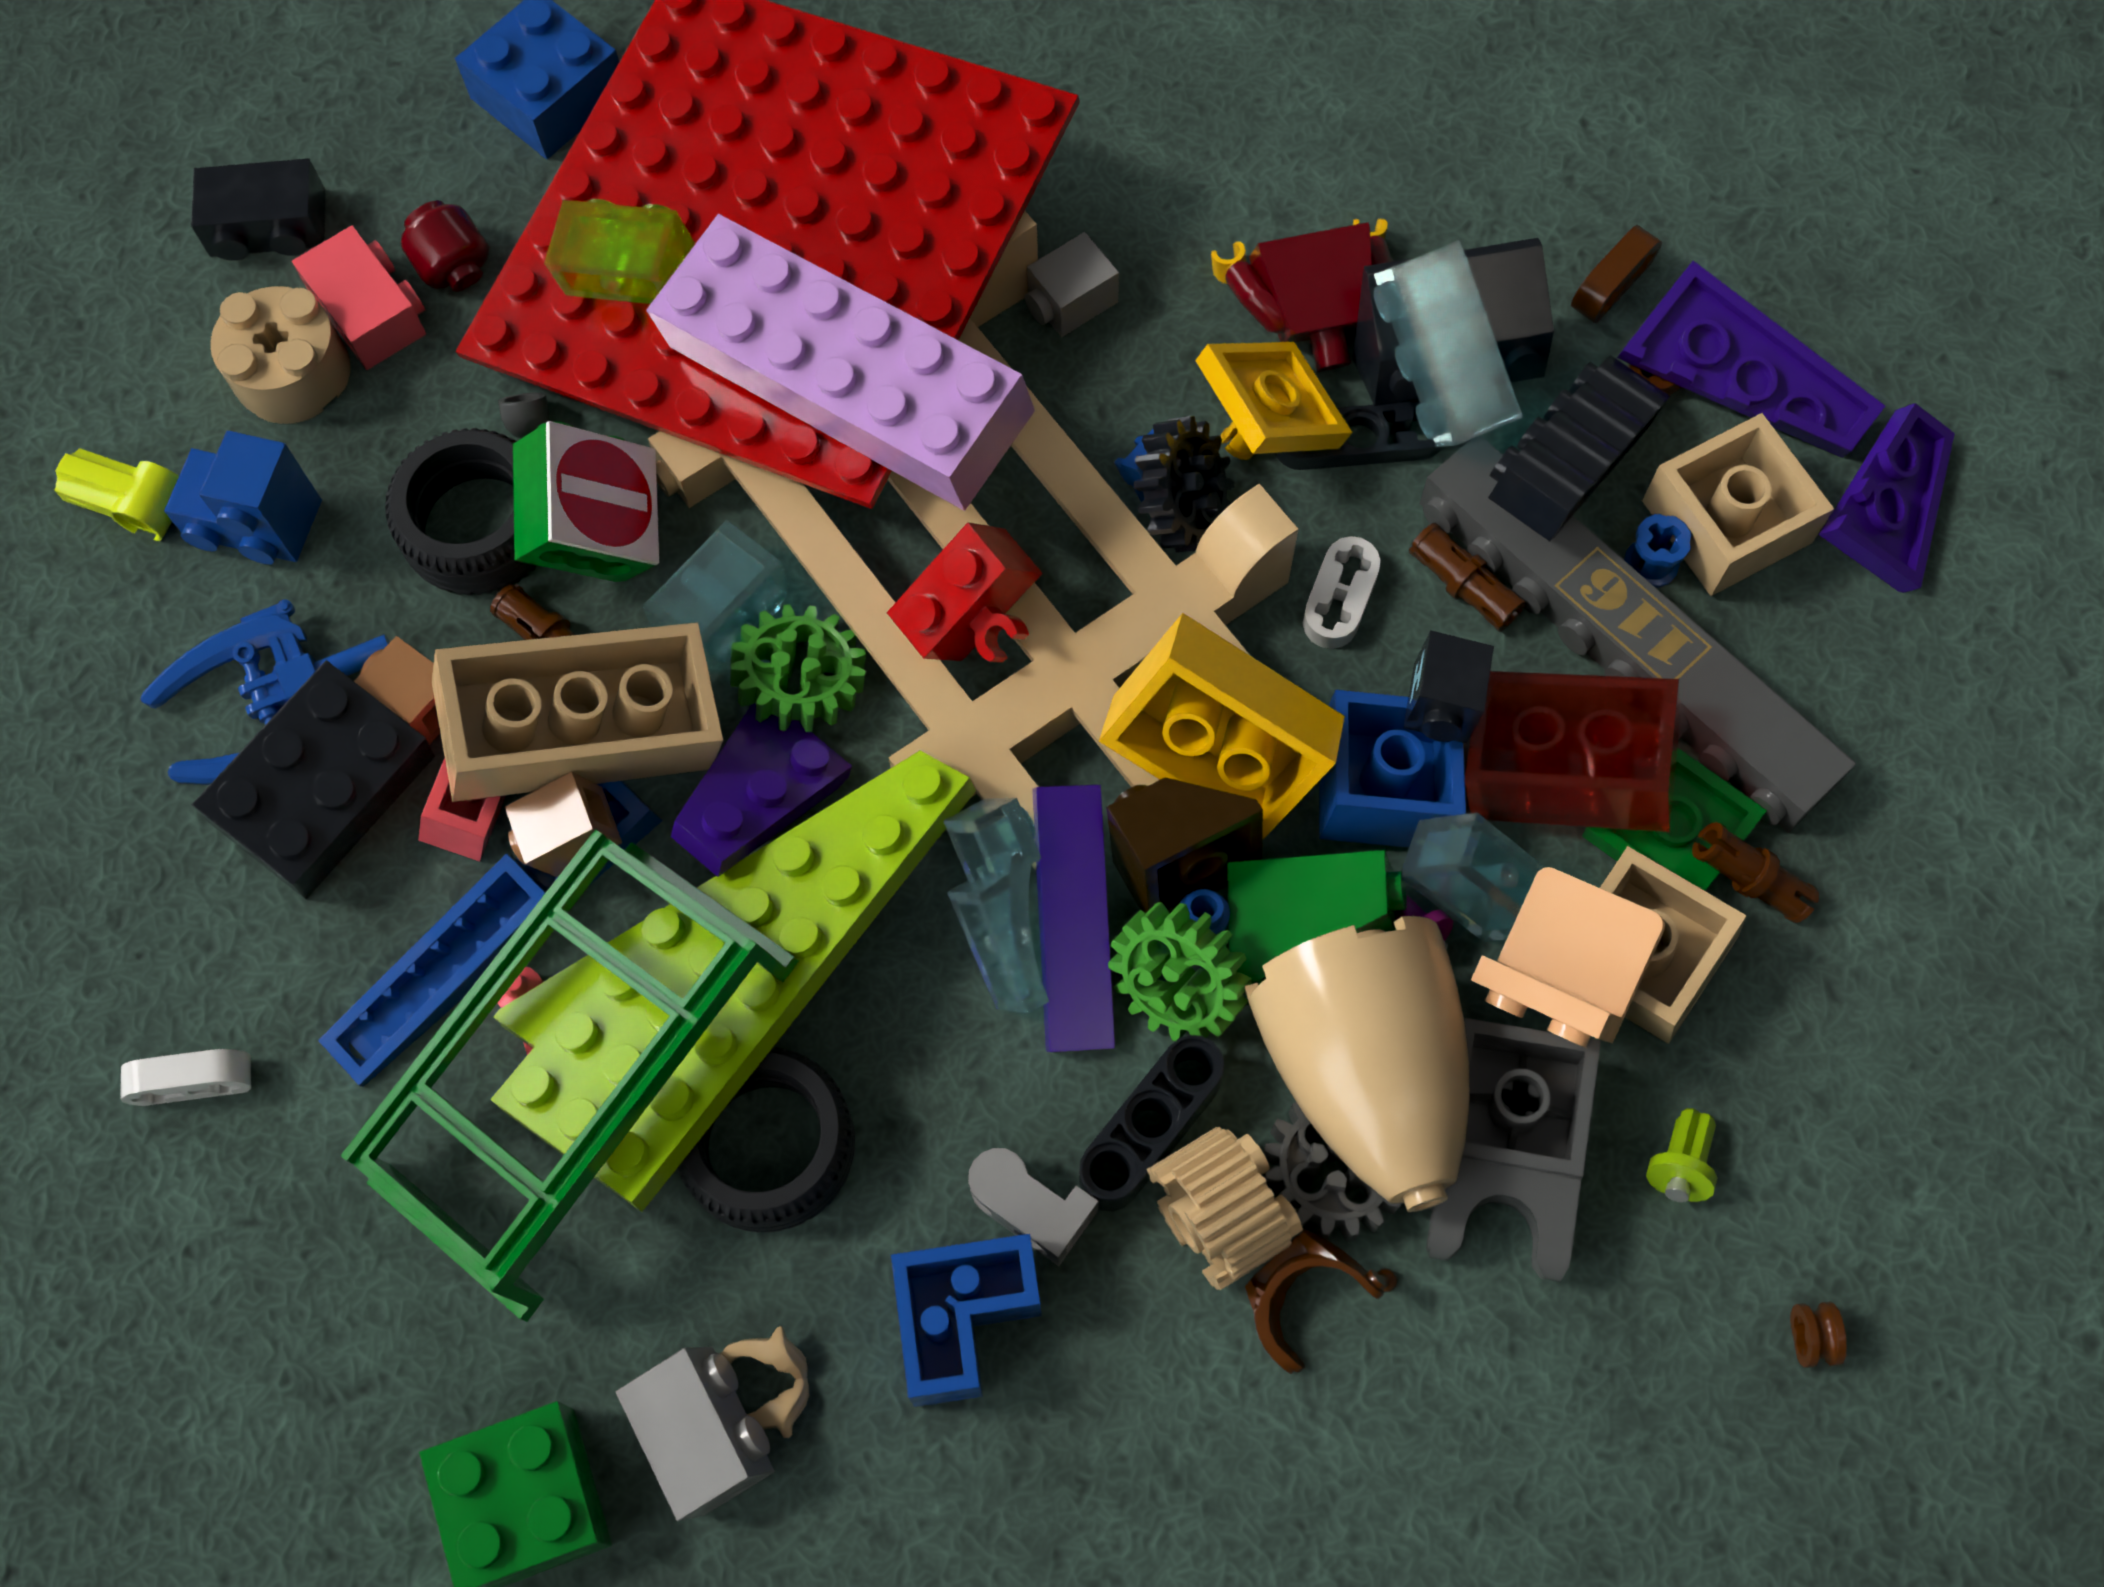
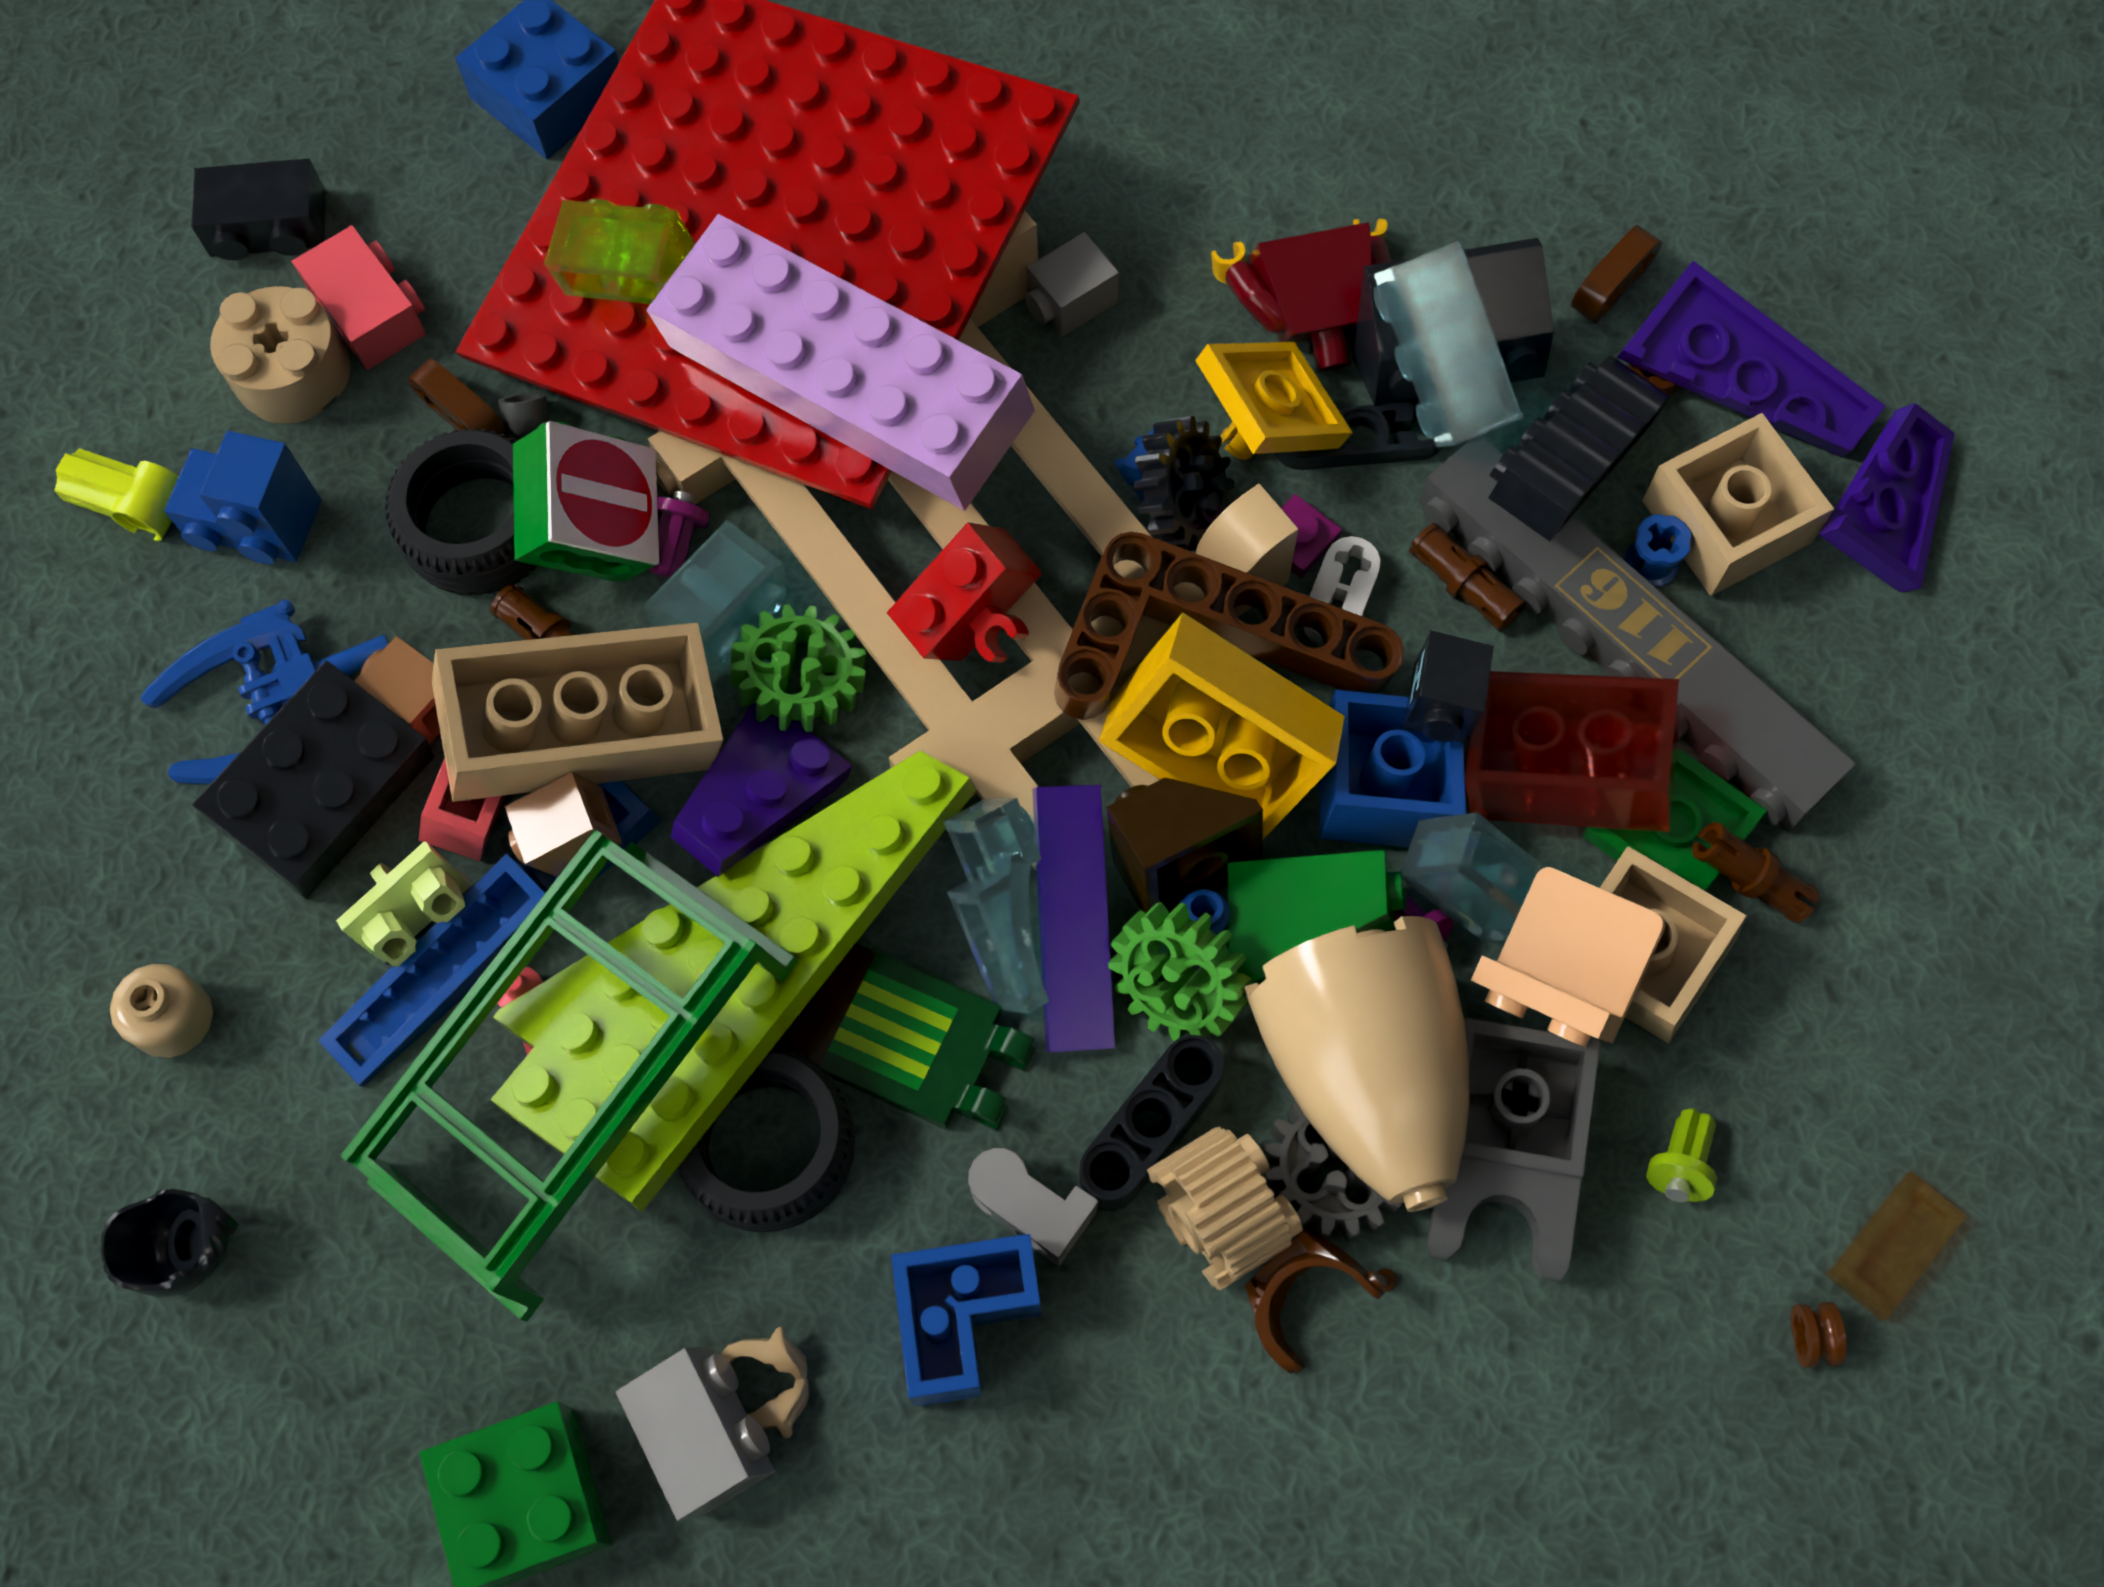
white beam [121,1049,251,1106] -> none
dark red head [401,200,489,292] -> none
none -> black hair [101,1188,239,1298]
none -> tan head [110,964,213,1058]
none -> yellowish green hips [336,841,472,967]
none -> reddish brown beam [407,358,508,435]
none -> magenta piece [648,491,711,578]
none -> tile [773,943,1036,1131]
none -> reddish brown beam [1054,531,1404,720]
none -> magenta plate [1281,494,1342,579]
none -> clear orange tile [1825,1171,1967,1321]

